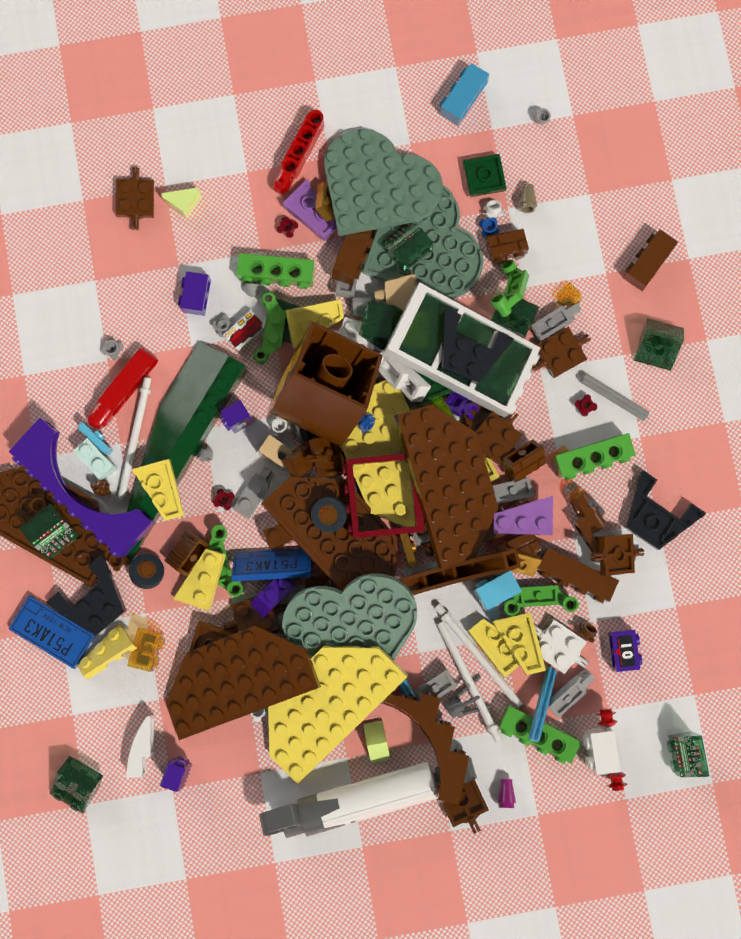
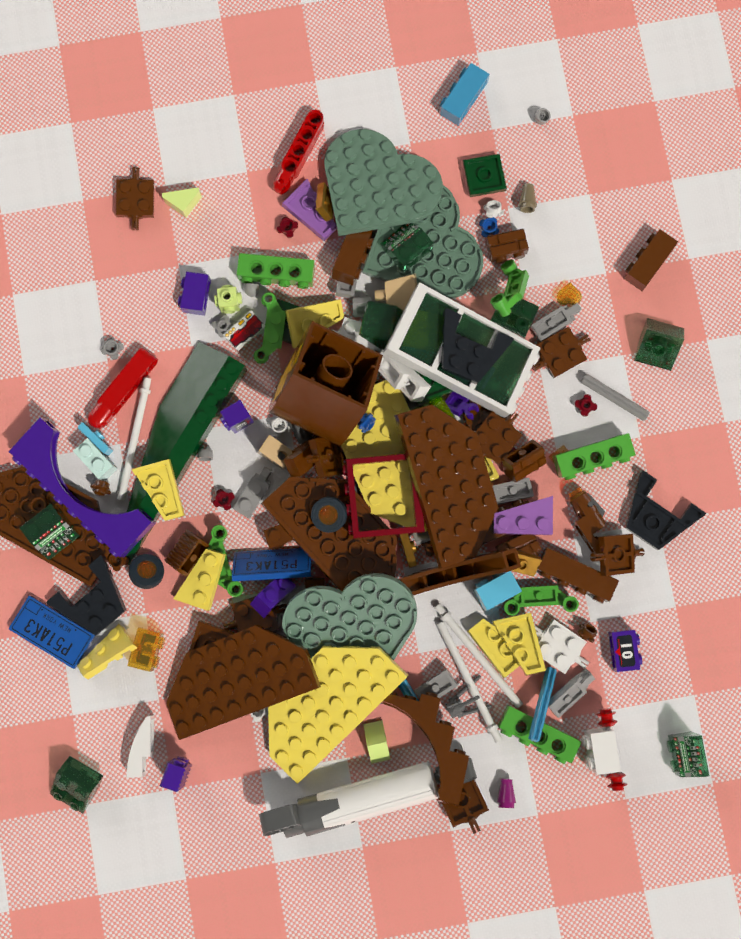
none -> yellowish green brick [214,285,242,314]

